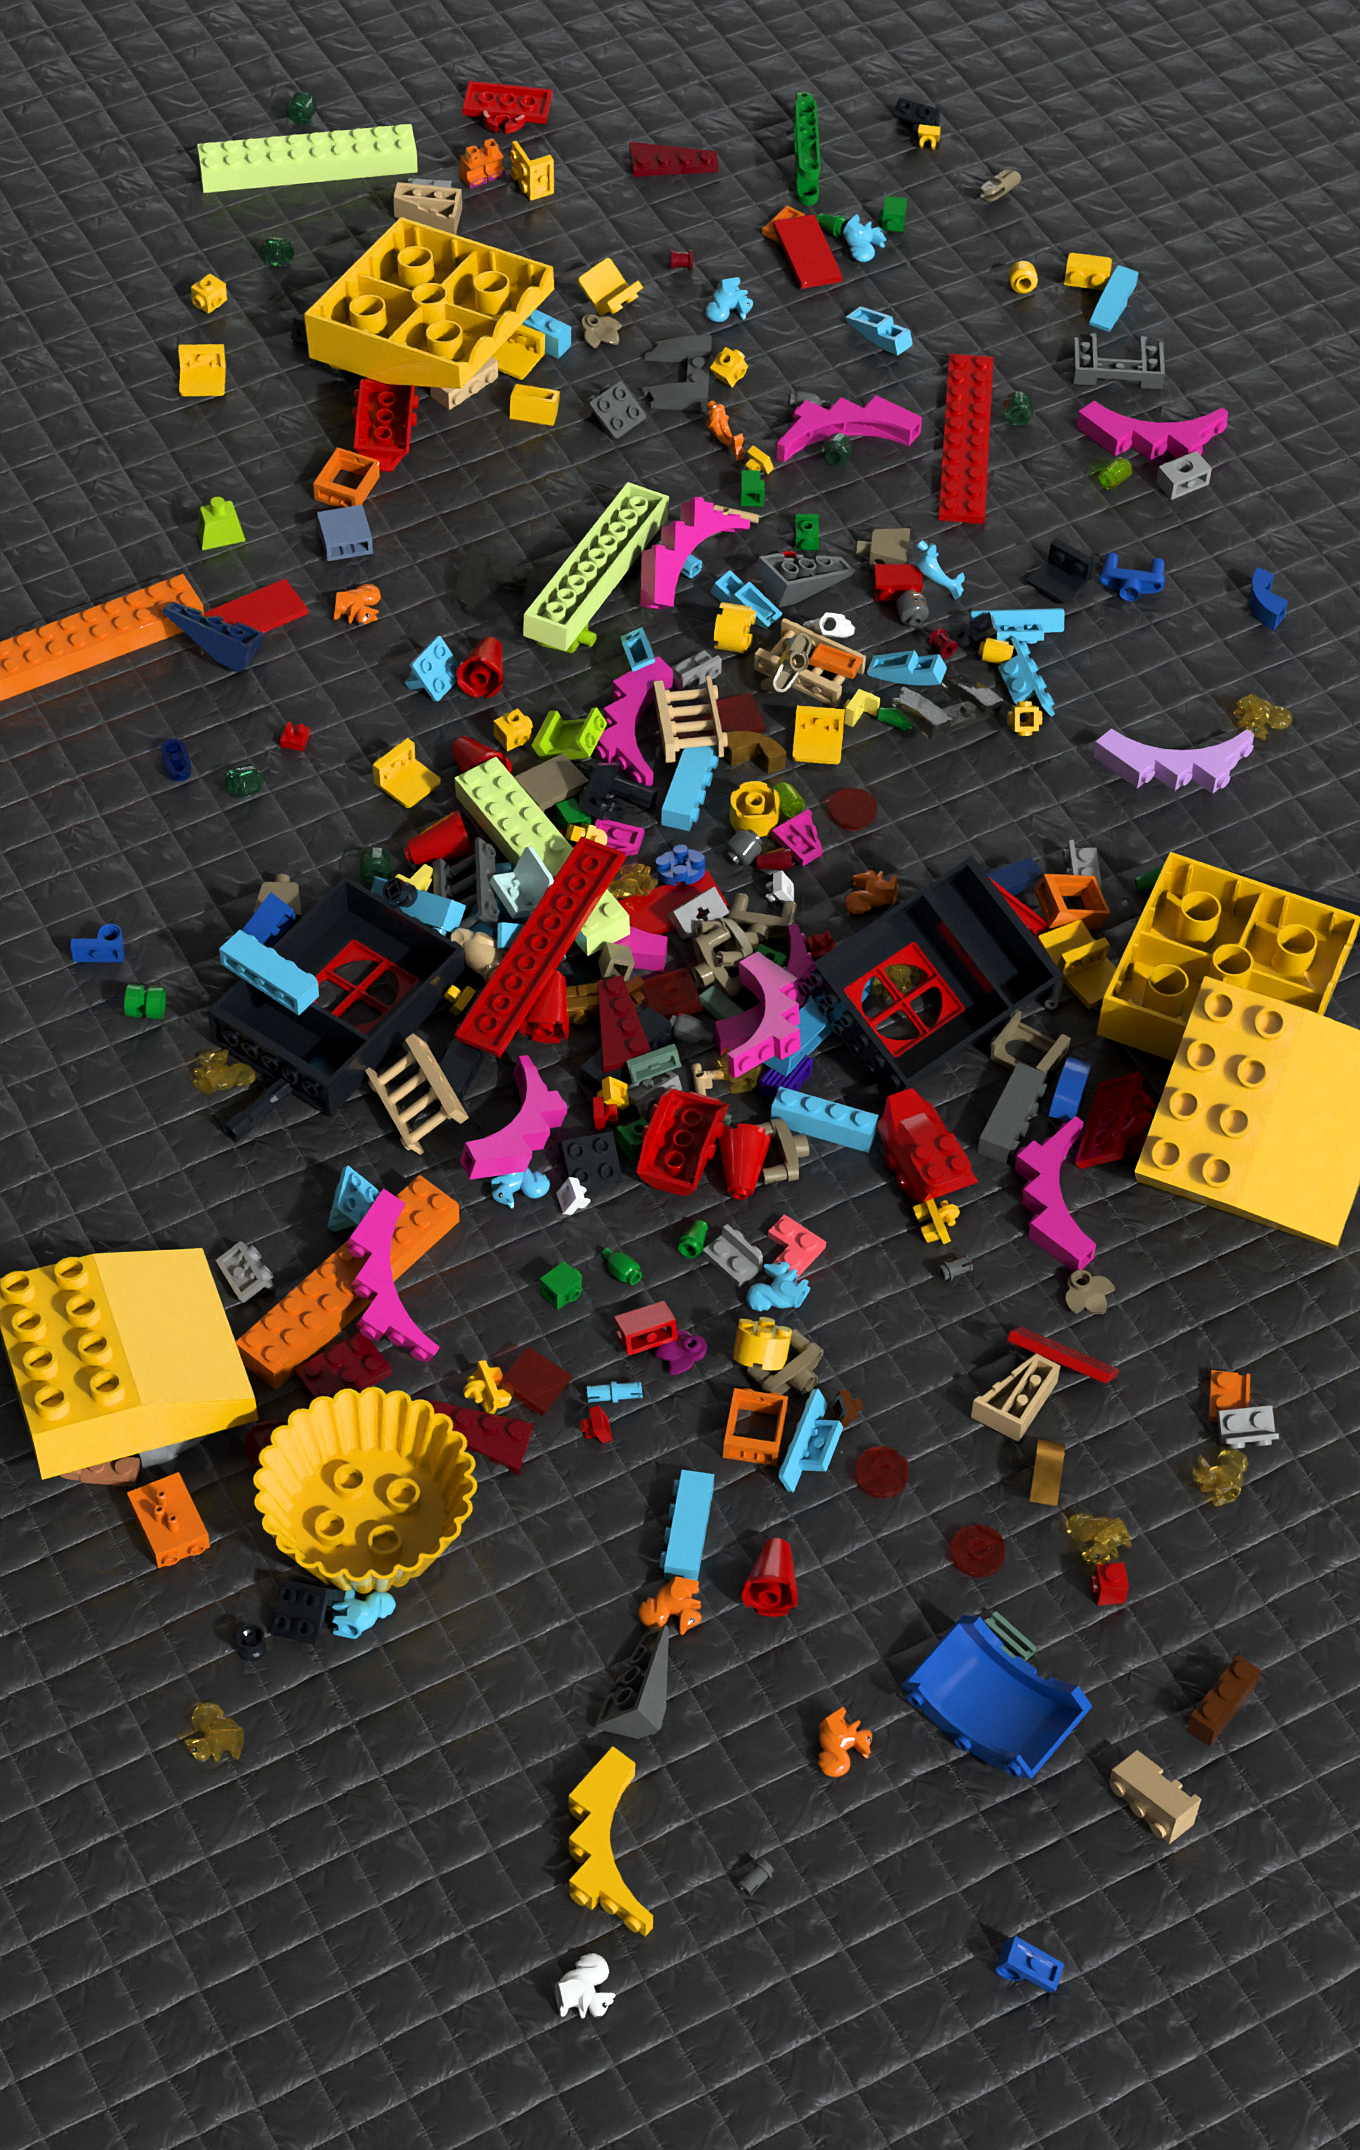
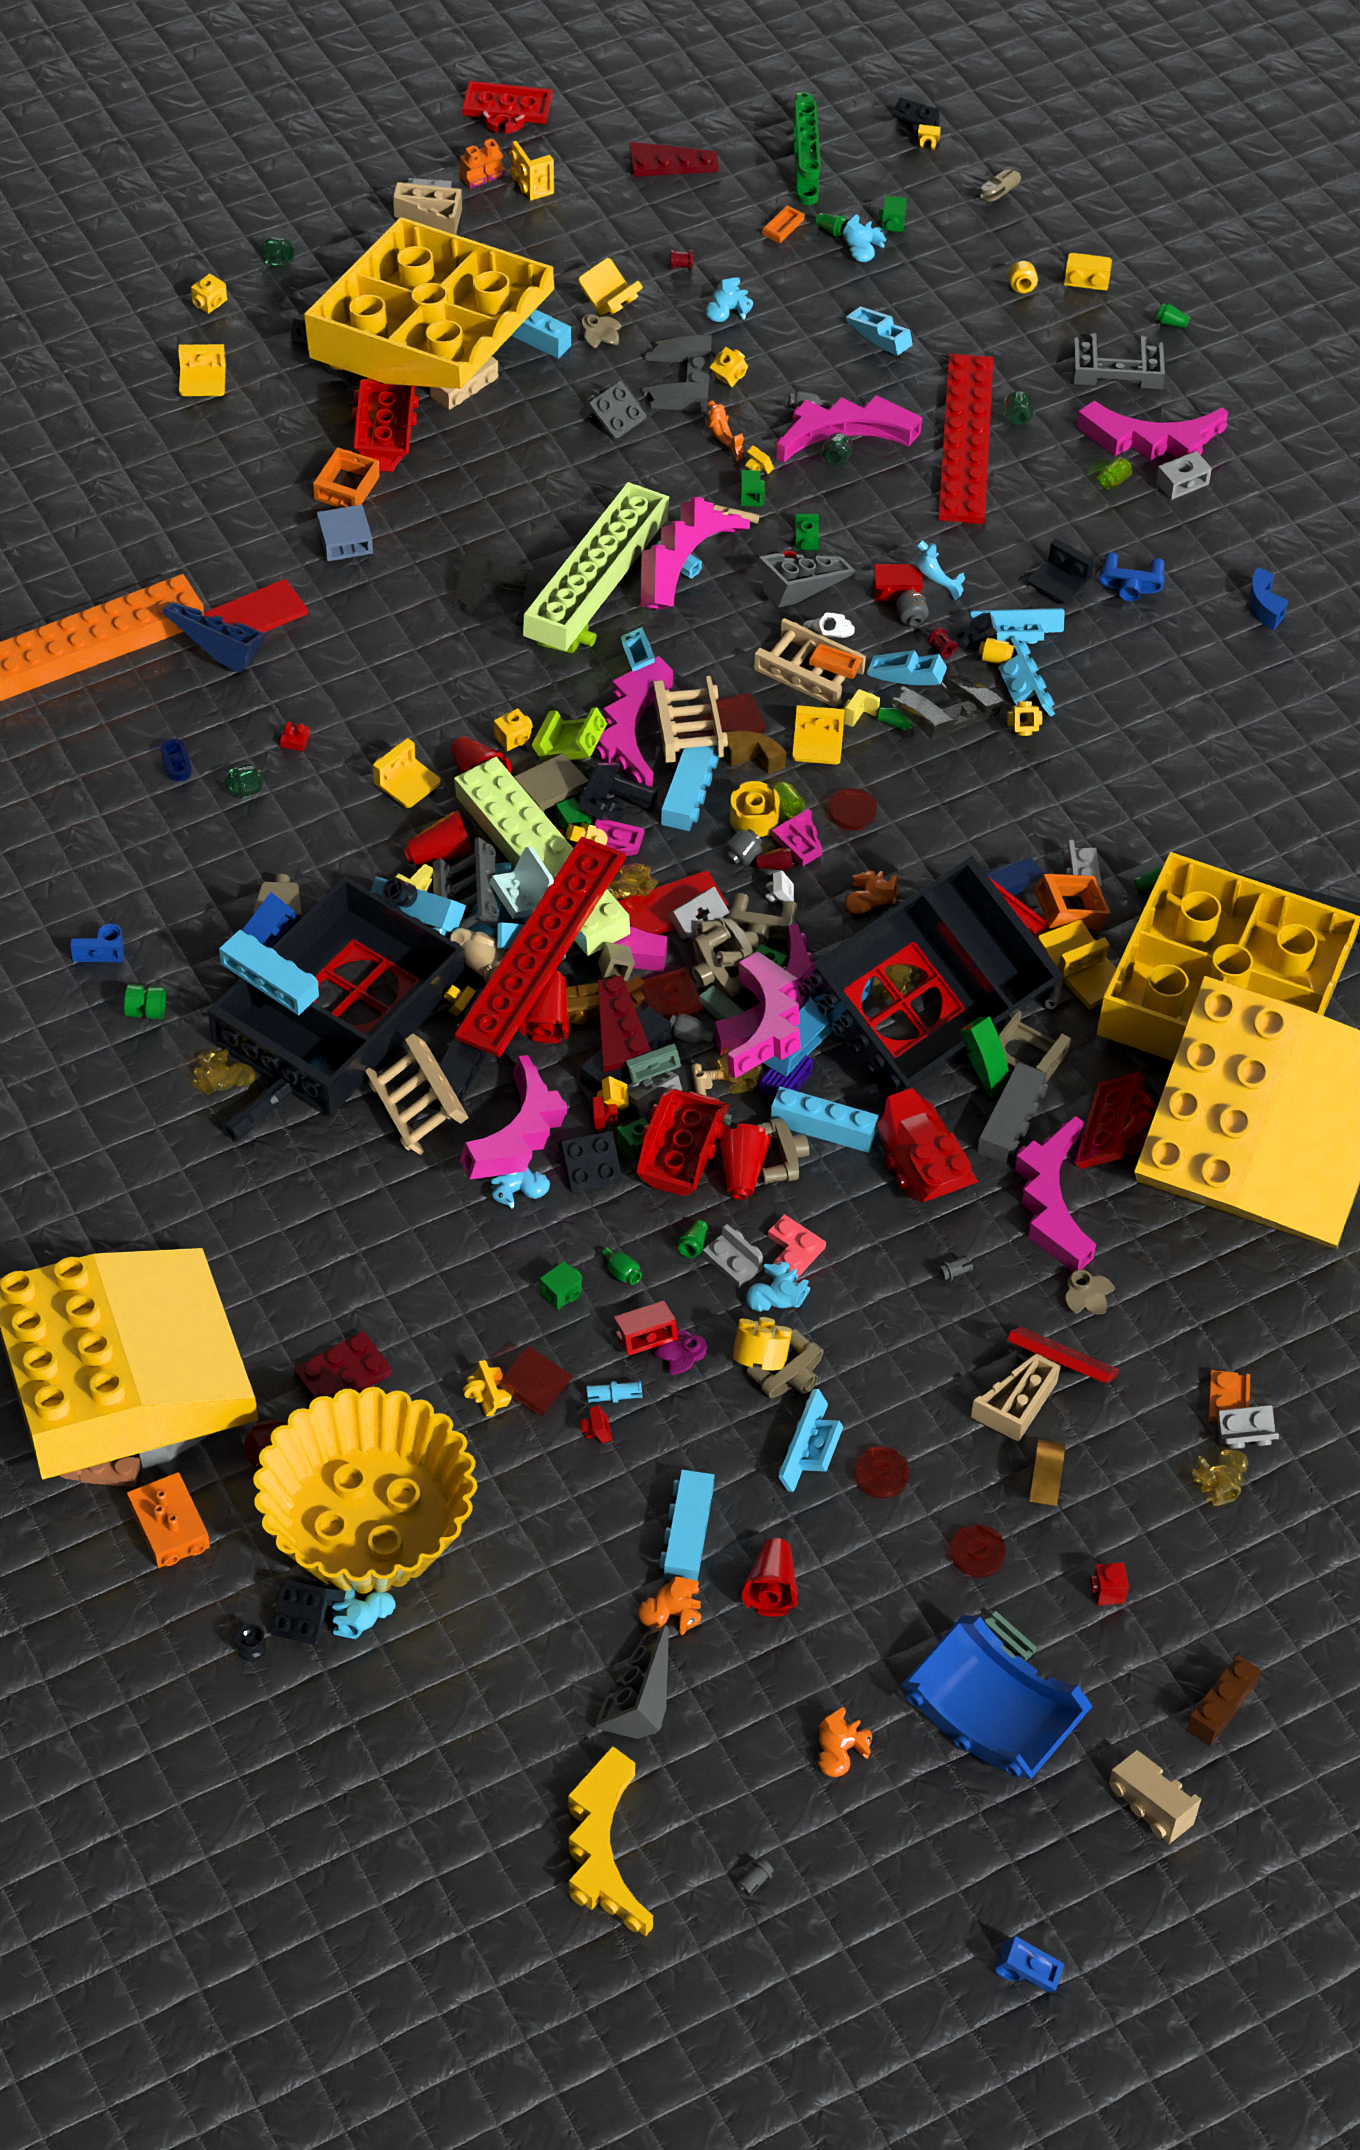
clear yellow animal [185,1703,244,1762] -> none
yellowish green brick [197,124,418,193] -> none
lime torso [197,497,245,550] -> none
light grey bracket [216,1241,276,1302] -> none
orange brick [236,1175,459,1390] -> none
clear green head [286,92,317,125] -> none
medium azure bracket [327,1166,381,1232] -> none
orange animal [334,584,381,625] -> none
dark pink arch [344,1188,440,1363] -> none
clear green head [359,847,392,884] -> none
medium azure bracket [405,636,459,702] -> none
dark red wing [428,1399,534,1475] -> none
red cone [456,637,504,698] -> none
yellow bracket [492,324,545,380] -> none
yellow brick [510,384,560,426] -> none
white animal [555,1953,615,2018] -> none
white tile [556,1177,590,1215] -> none
blue plate [656,845,706,886] -> none
light grey bracket [671,650,722,691] -> none
medium azure slope [710,570,783,629] -> none
yellow brick [714,602,756,653] -> none
orange window [723,1388,788,1466] -> none
dark tan connector [761,633,812,693] -> none
red tile [773,214,843,289] -> none
red tile [806,931,836,962] -> none
reddish brown tile [829,1390,864,1428] -> none
dark tan torso [856,528,910,570] -> none
yellow hips [913,1199,960,1244] -> none
blue brick [1049,1057,1093,1121] -> none
clear yellow animal [1066,1512,1132,1564] -> none
medium azure slope [1089,265,1138,332] -> none
lavender arch [1093,729,1254,794] -> none
clear yellow animal [1234,693,1293,741] -> none
none -> green slope [960,1016,1010,1097]
none -> green cone [1156,303,1190,329]

